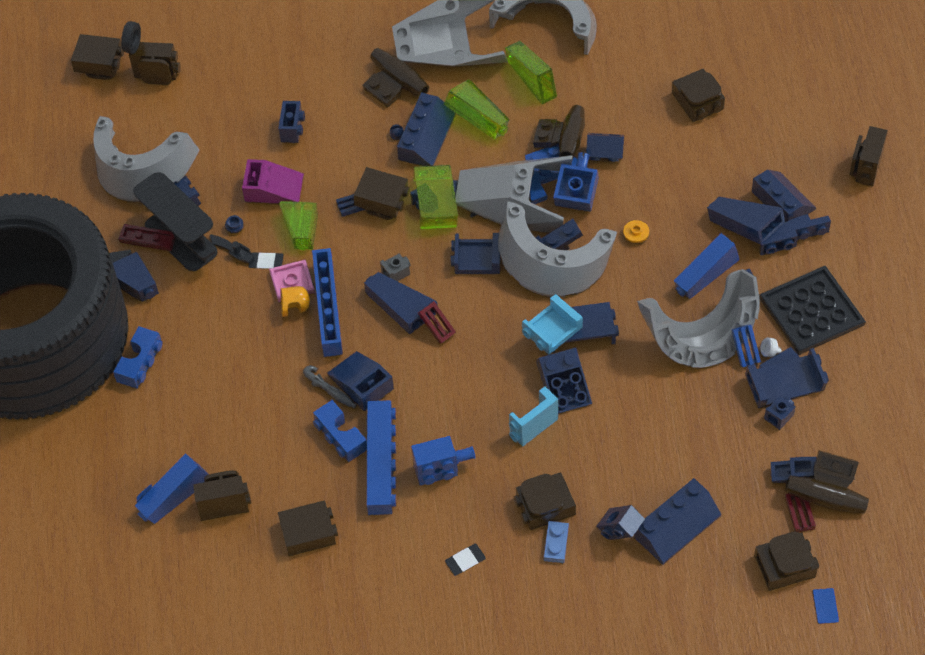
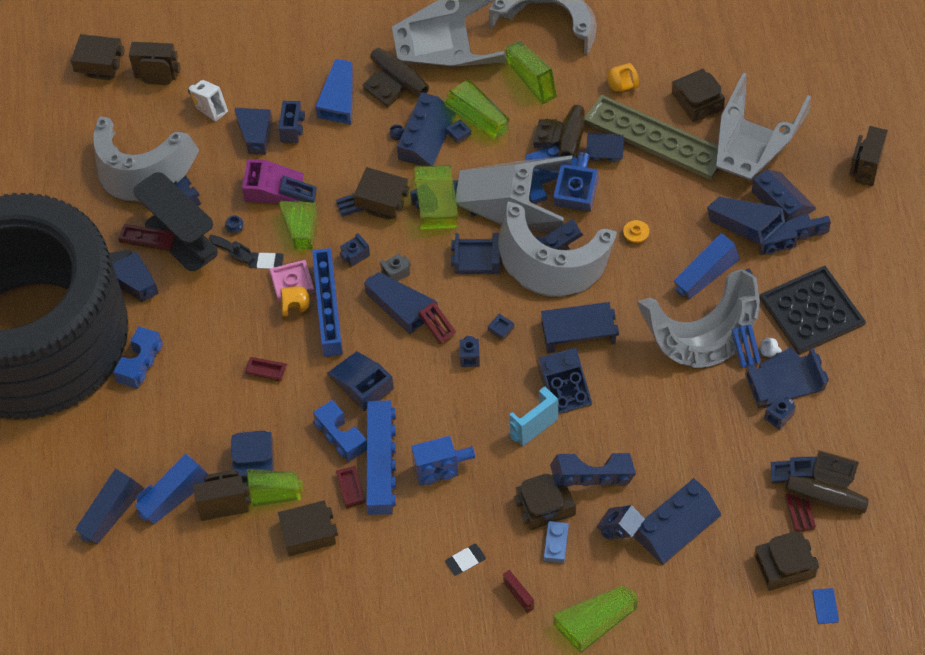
black tyre [121,21,141,54] -> none
dark grey piece [303,365,357,409] -> none
medium azure panel [522,294,583,355] -> none
none -> dark blue slope [75,468,144,544]
none -> white torso [188,80,228,122]
none -> dark blue brick [231,431,275,485]
none -> dark blue slope [235,108,272,155]
none -> dark red tile [245,357,287,381]
none -> clear neon green slope [247,469,304,507]
none -> dark blue tile [278,175,317,205]
none -> blue slope [316,59,353,125]
none -> dark red tile [336,466,365,508]
none -> dark blue brick [340,233,370,267]
none -> dark blue plate [446,119,471,143]
none -> dark blue brick [460,336,480,367]
none -> dark blue plate [487,314,515,340]
none -> dark red tile [503,570,534,613]
none -> dark blue arch [550,453,636,487]
none -> clear neon green slope [553,585,638,653]
none -> olive plate [585,94,719,180]
none -> light orange helmet [607,63,639,92]
none -> light grey windscreen [716,72,811,180]

